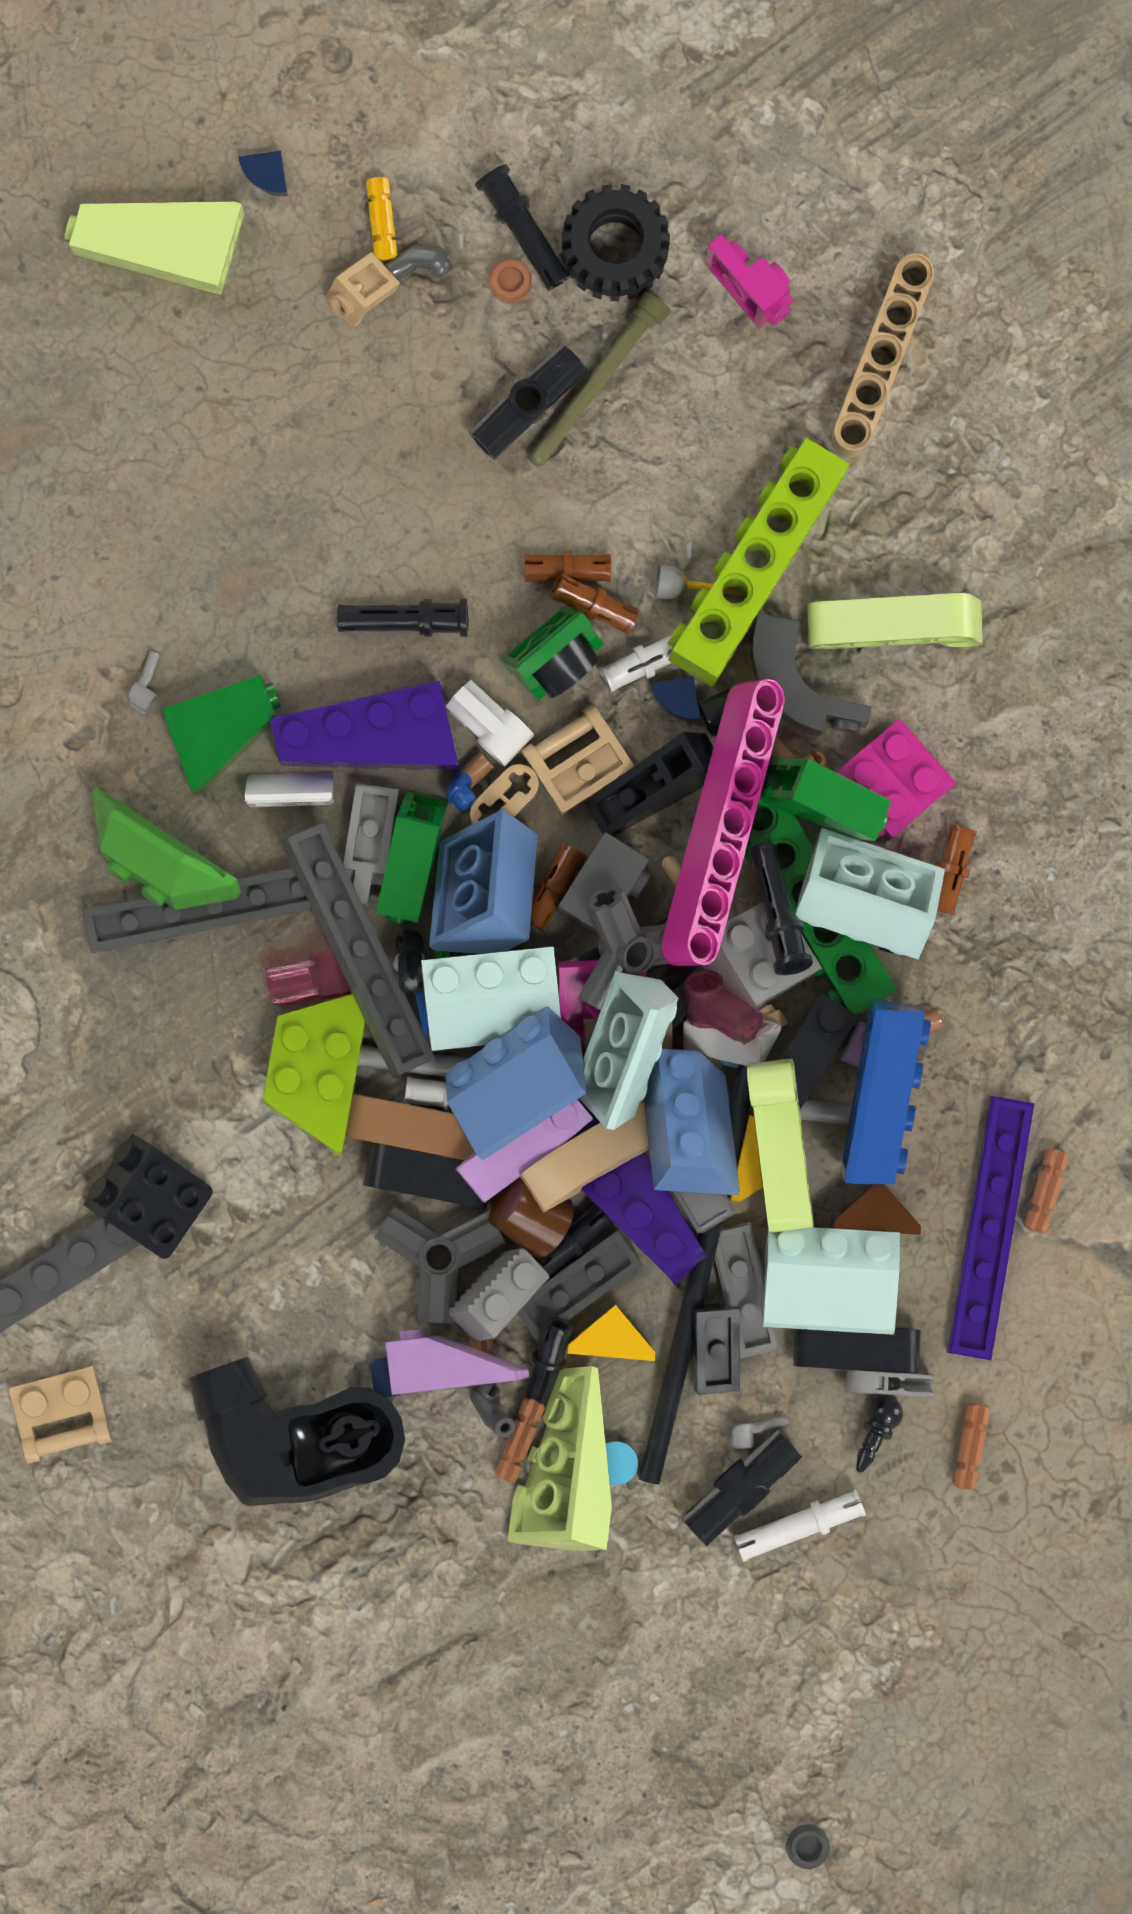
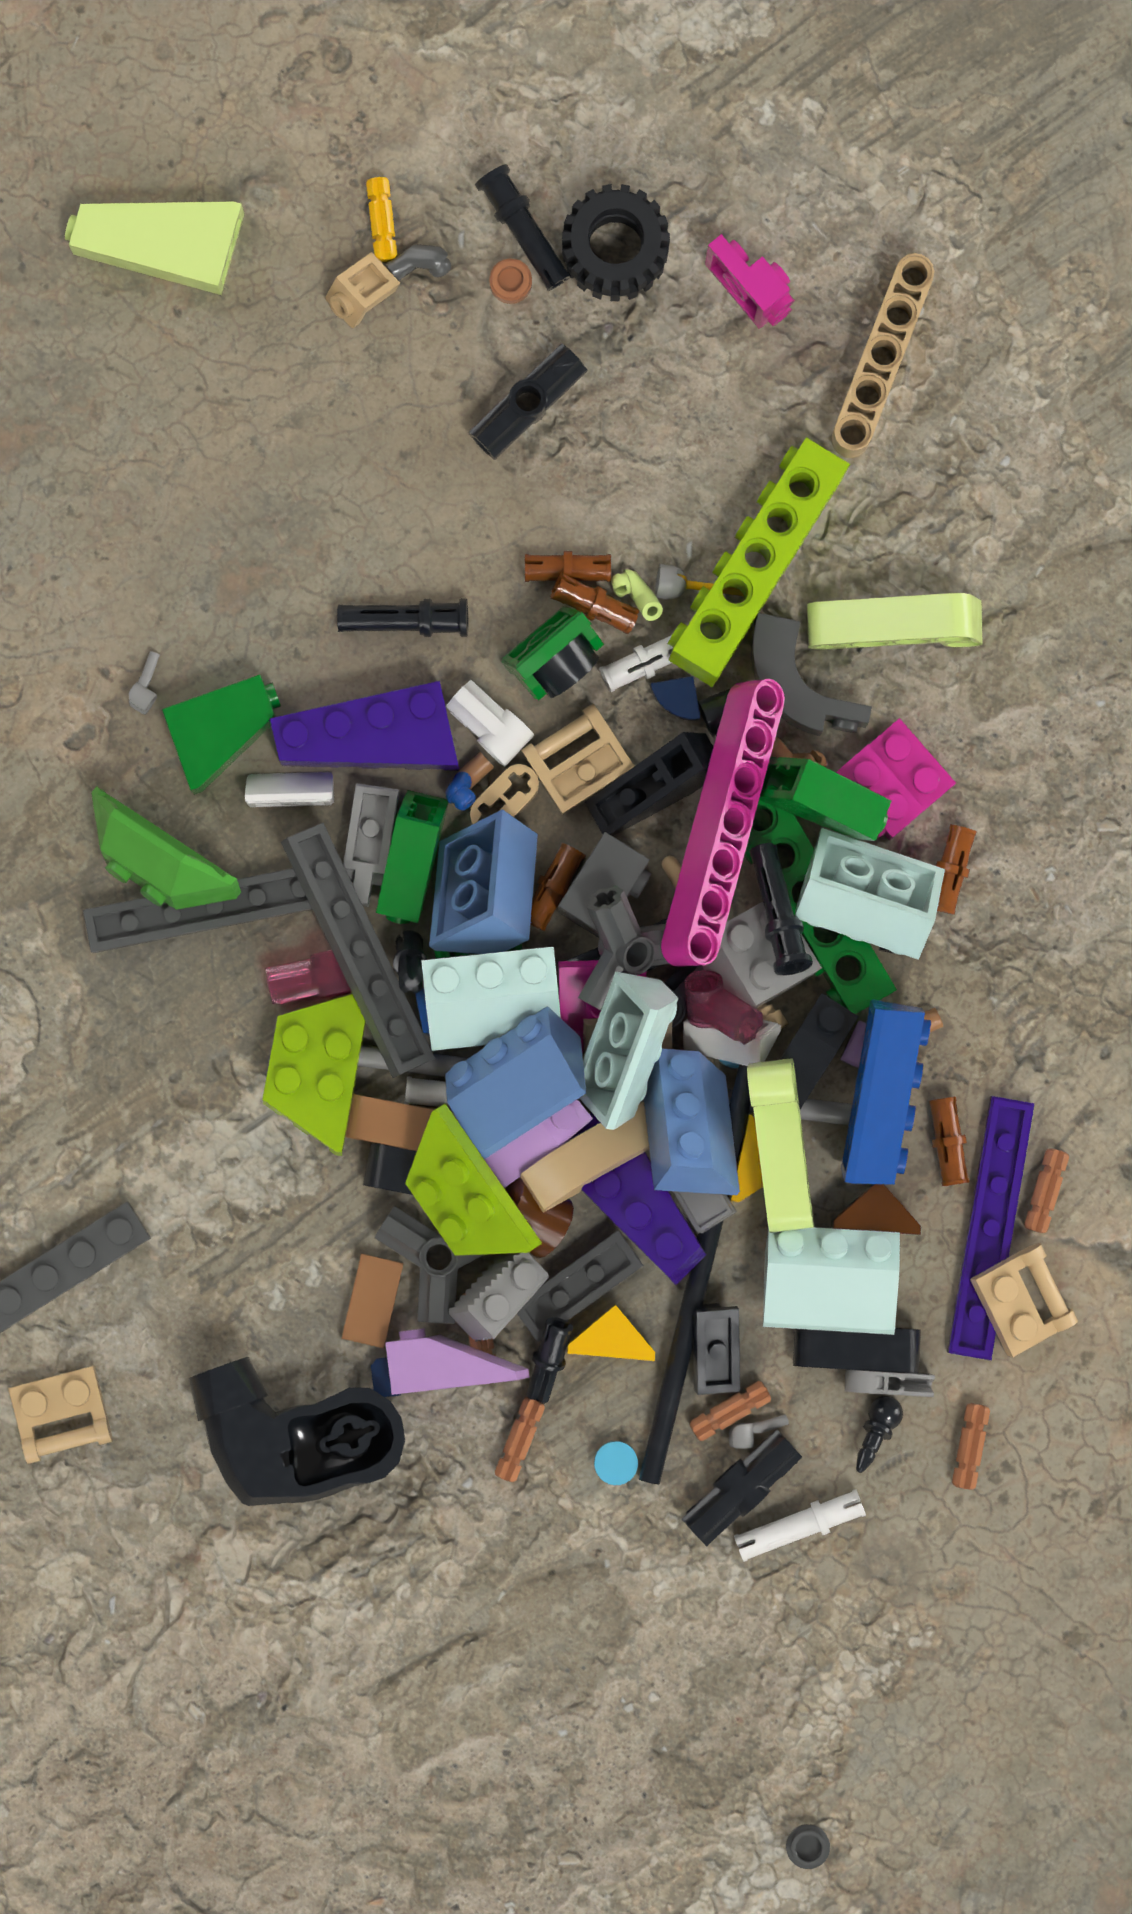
black bracket [83,1133,213,1259] -> none
dark blue tile [239,150,288,196] -> none
dark grey arm [470,1383,515,1438] -> none
yellowish green wedge [508,1366,612,1551] -> none
olive piece [529,290,671,466] -> none
black pin [533,1204,612,1280] -> none
light grey tile [714,1222,781,1359] -> none
none -> medium nougat tile [341,1253,404,1348]
none -> lime wing [405,1104,542,1256]
none -> yellowish green arm [611,569,663,621]
none -> nougat axle [690,1381,771,1441]
none -> dark orange pin [929,1097,970,1186]
none -> tan plate [970,1243,1078,1357]

